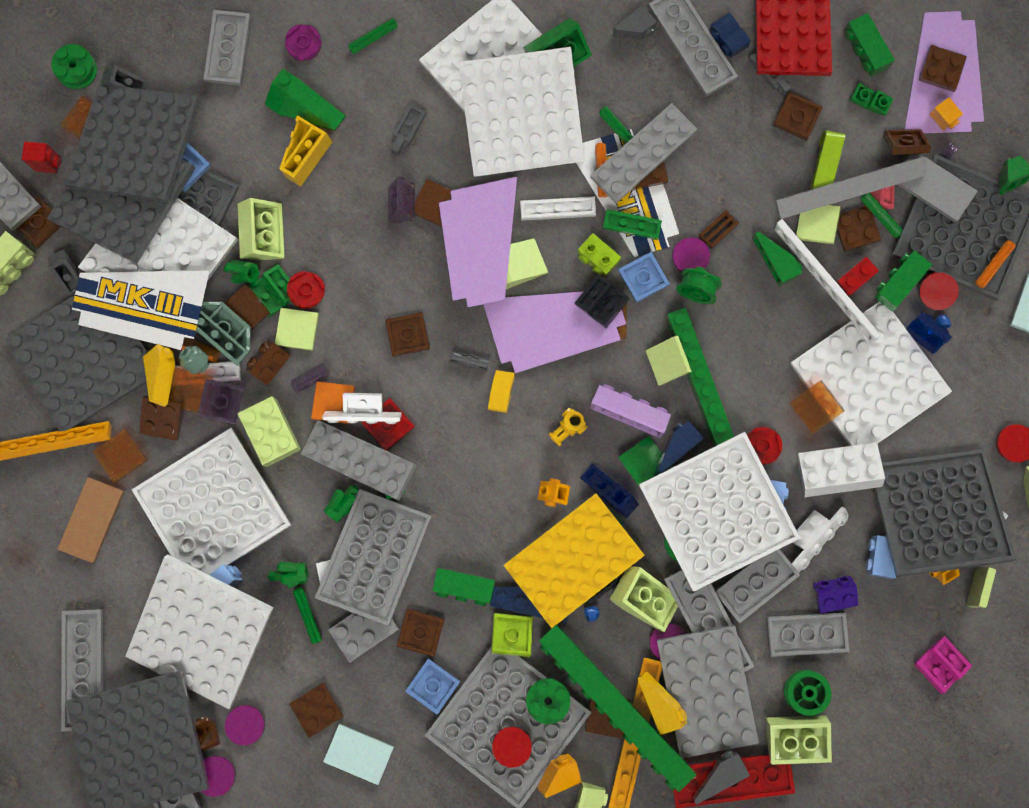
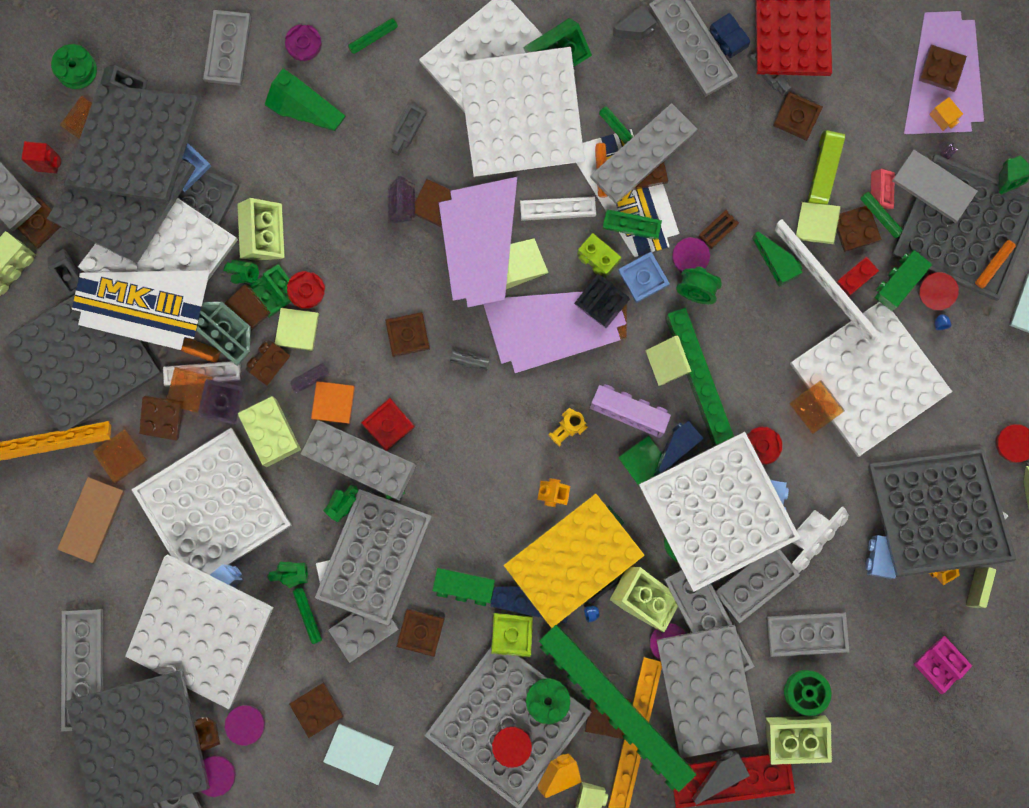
yellow slope [143,344,175,407] -> none
sand green head [179,346,209,374] -> none
yellow wedge [279,115,333,187] -> none
white bracket [322,393,402,424] -> none
medium blue plate [405,658,460,714] -> none
yellow slope [488,370,515,413] -> none
clear blue slope [580,464,639,519] -> none
yellow slope [638,672,687,735] -> none
light grey tile [775,157,927,219] -> none
white brick [797,442,885,497] -> none
dark purple bracket [813,576,859,614] -> none
green brick [845,13,895,77] -> none
green slope [849,82,893,116] -> none
reddish brown tile [883,129,931,155] -> none
clear blue bracket [906,312,952,355] -> none

